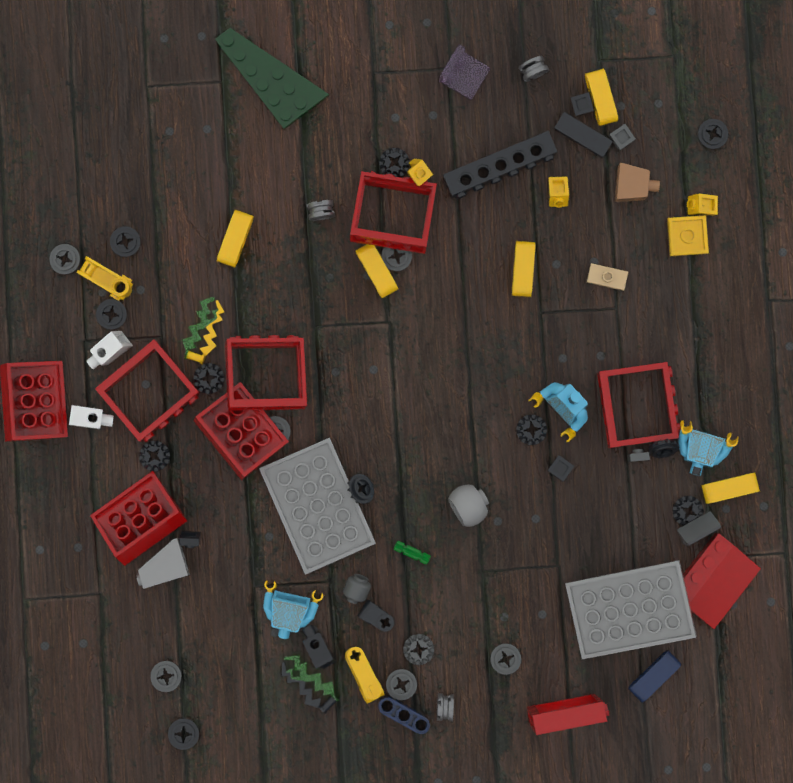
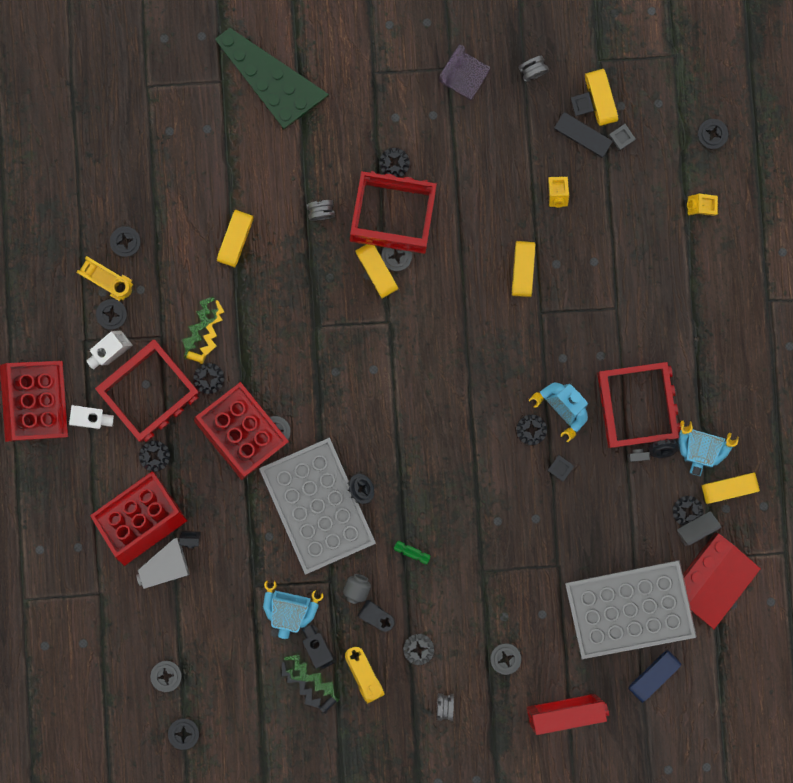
dark grey gear [49,244,80,275] -> none
red window [225,335,307,411] -> none
dark blue beam [378,696,430,734] -> none
dark grey gear [386,669,417,700] -> none
yellow bracket [407,159,433,186] -> none
black brick [442,131,558,199] -> none
light grey wheel [448,484,489,527] -> none
tan plate [586,263,628,291] -> none
medium nougat torso [615,163,660,202] -> none
yellow plate [667,215,709,257] -> none

